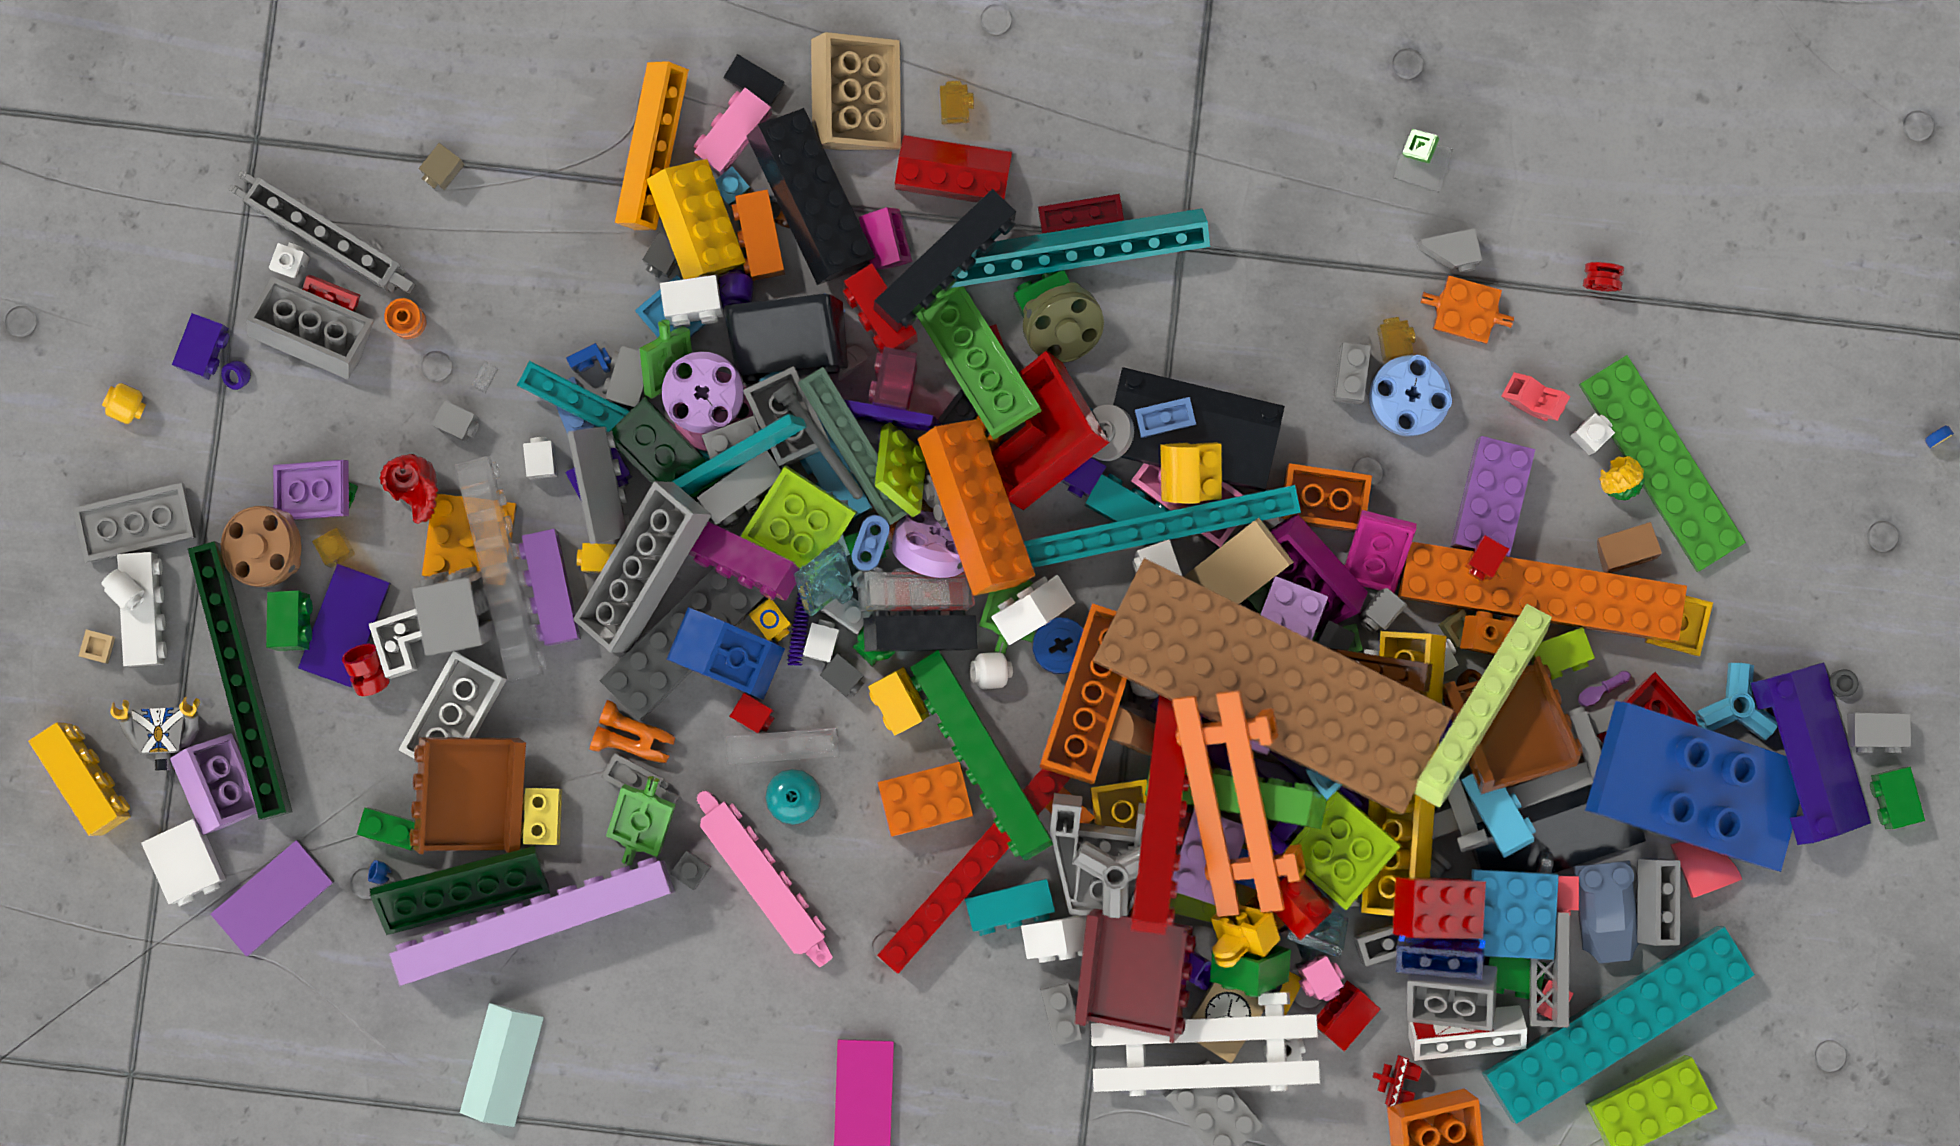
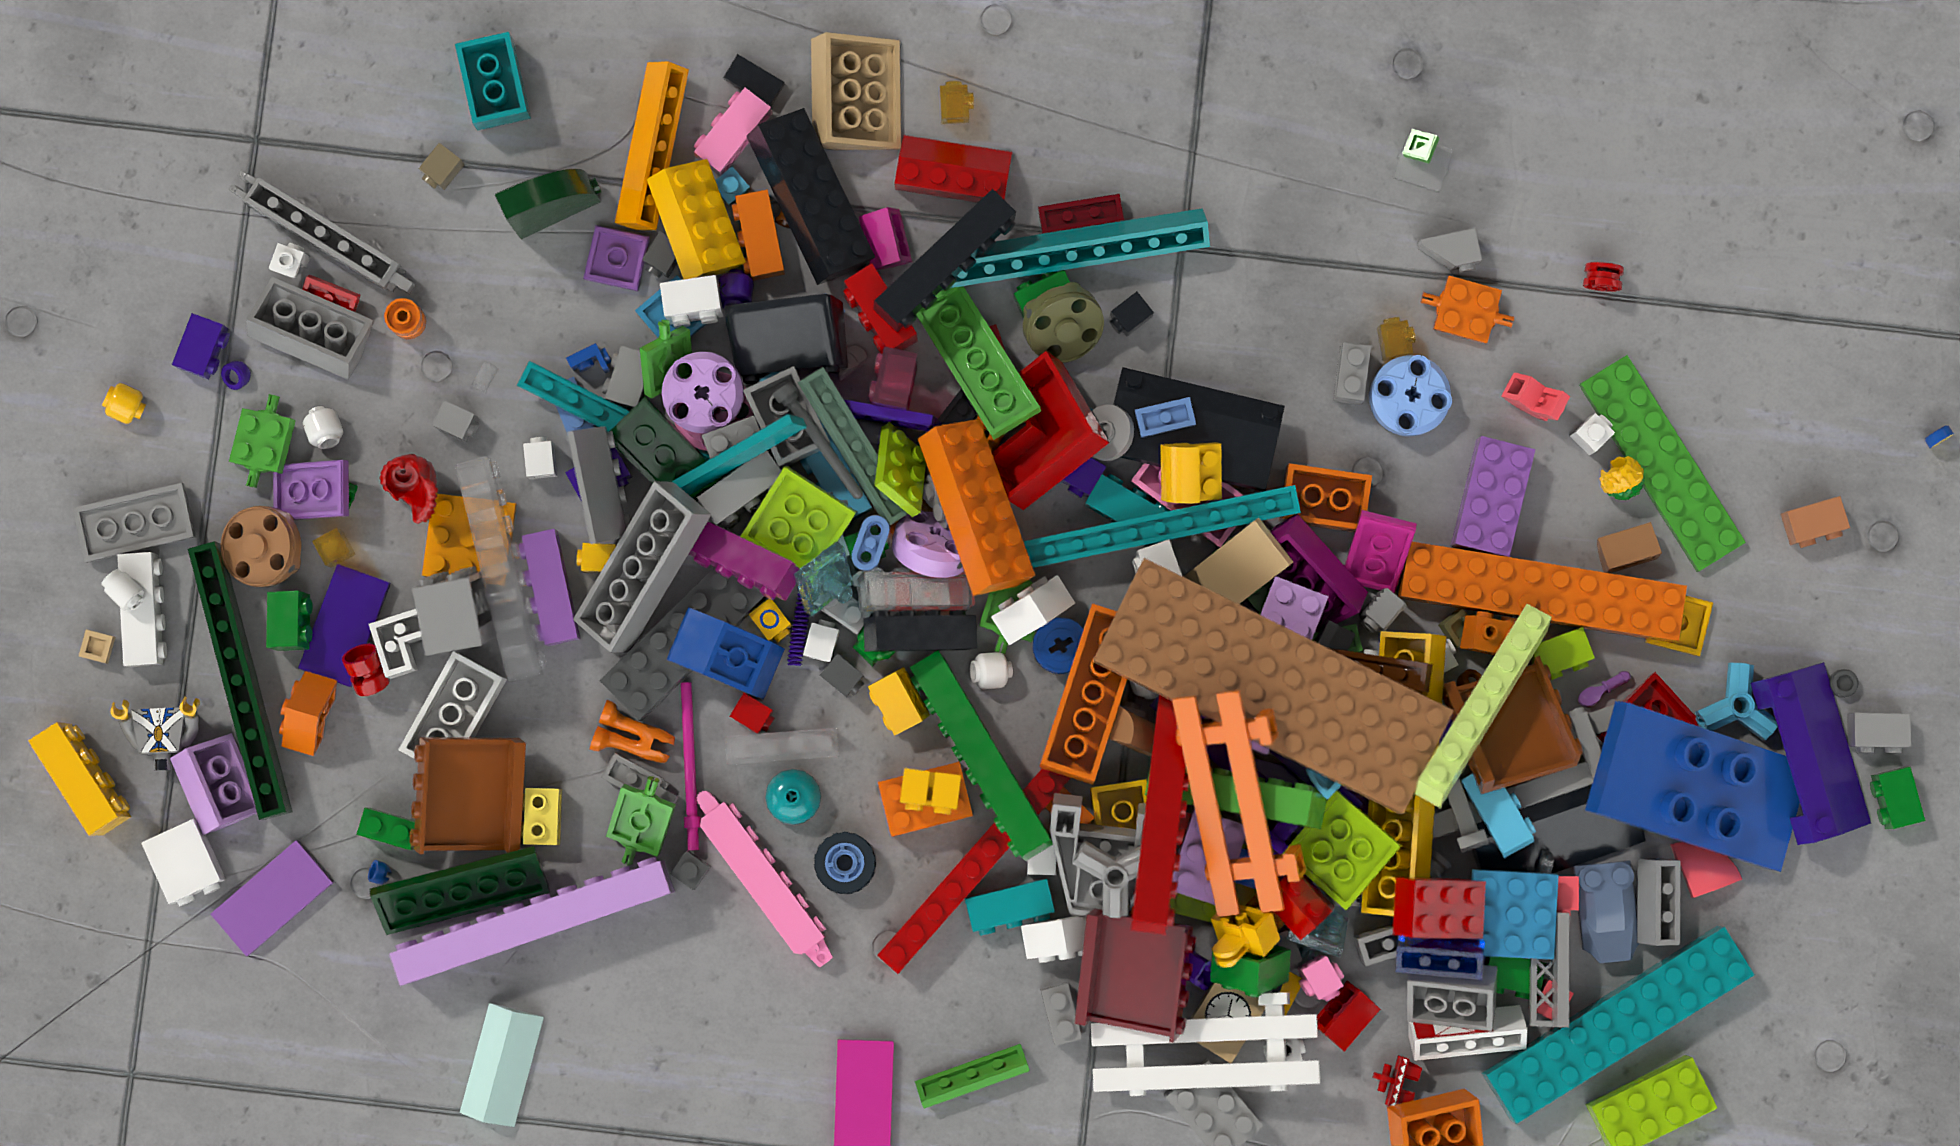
red brick [1465,535,1509,581] -> none
none -> bright green plate [229,394,296,488]
none -> orange brick [279,671,337,756]
none -> white head [303,406,343,449]
none -> teal brick [455,32,531,131]
none -> dark green brick [494,169,602,239]
none -> medium lavender tile [583,225,650,291]
none -> dark pink bar [681,682,701,851]
none -> black wheel [814,832,876,894]
none -> yellow piece [900,768,961,815]
none -> bright green plate [915,1044,1030,1109]
none -> white brick [1027,835,1056,875]
none -> black brick [1109,291,1154,337]
none -> nougat brick [1781,496,1850,548]

